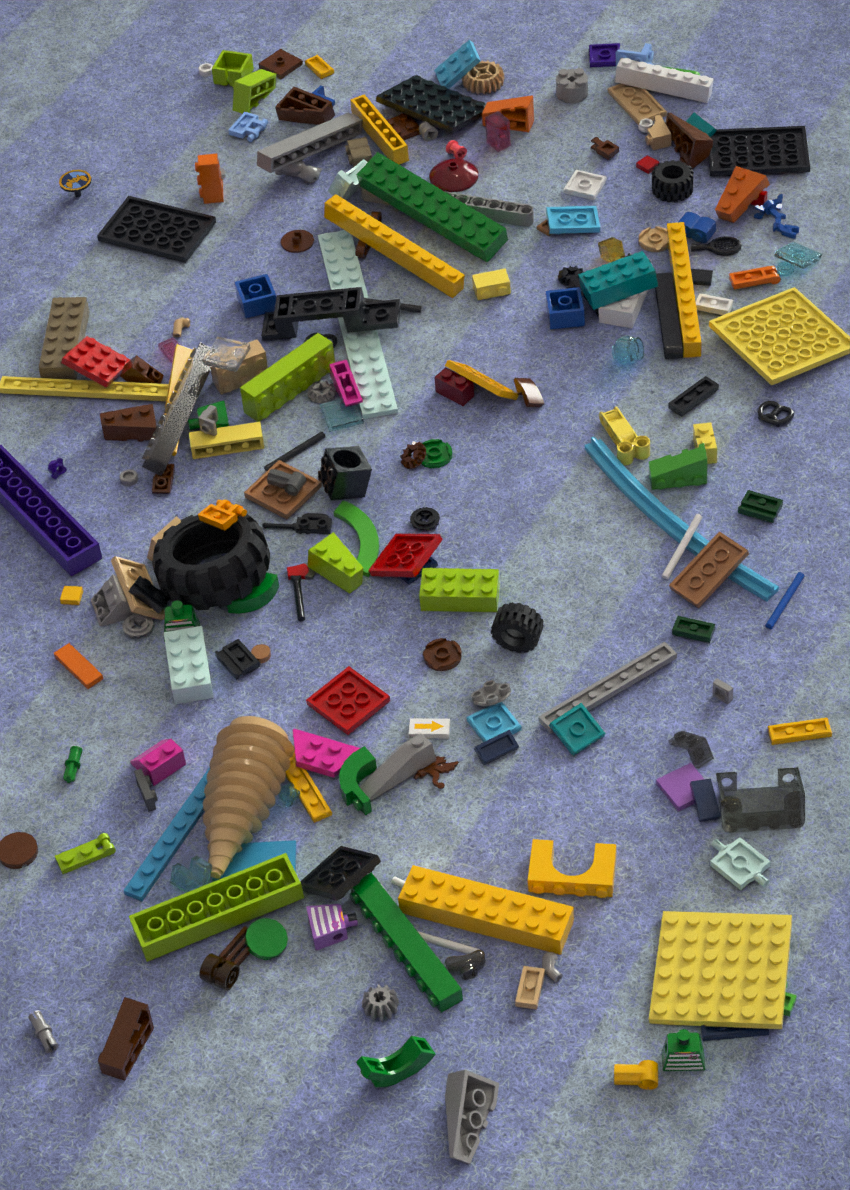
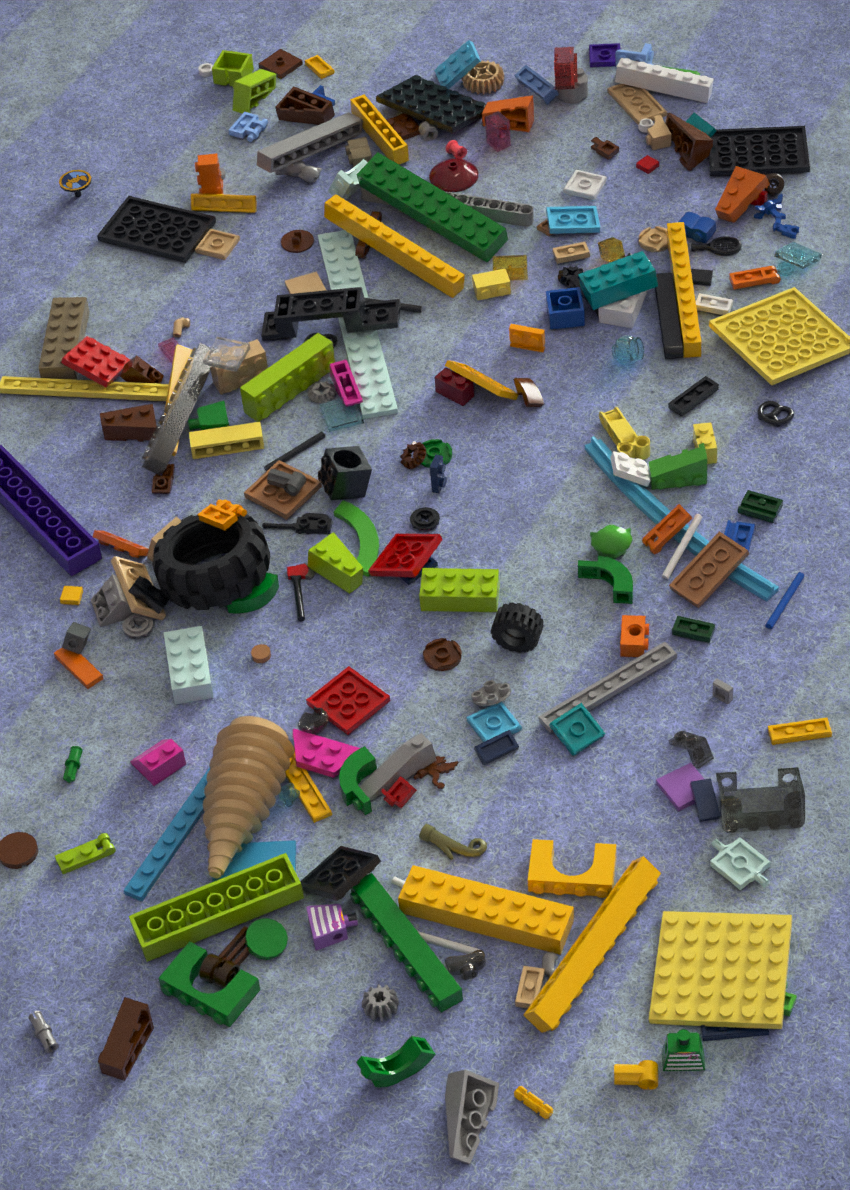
dark purple plate [48,458,67,479] -> none
light grey tile [119,469,138,486] -> none
dark grey plate [134,768,158,812] -> none
green torso [164,600,200,642] -> none
clear light blue plate [170,855,212,893] -> none
light grey bracket [198,405,219,436] -> none
black plate [215,639,260,680] -> none
blue brick [234,274,276,319] -> none
white tile [409,718,450,739] -> none
black tyre [652,160,694,202] -> none
none -> dark grey brick [62,622,91,654]
none -> orange plate [92,530,149,558]
none -> green arch [158,941,261,1027]
none -> yellow tile [191,193,257,213]
none -> tan tile [195,229,240,260]
none -> tan tile [285,271,326,294]
none -> clear smoke hair [298,707,329,735]
none -> red bracket [381,776,417,808]
none -> olive plant [419,823,487,860]
none -> dark blue plate [430,454,447,494]
none -> clear yellow hinge [493,255,528,280]
none -> light orange plate [509,324,545,353]
none -> medium blue container [514,65,559,105]
none -> yellow axle [514,1086,553,1119]
none -> yellow brick [523,856,661,1033]
none -> tan plate [552,242,590,264]
none -> clear red wedge [554,47,578,90]
none -> green arch [578,556,633,604]
none -> bright green helmet [590,525,633,559]
none -> white plate [610,451,651,487]
none -> orange brick [620,615,649,657]
none -> orange plate [642,504,693,554]
none -> blue plate [724,520,755,552]
none -> dark brown head [763,173,784,196]

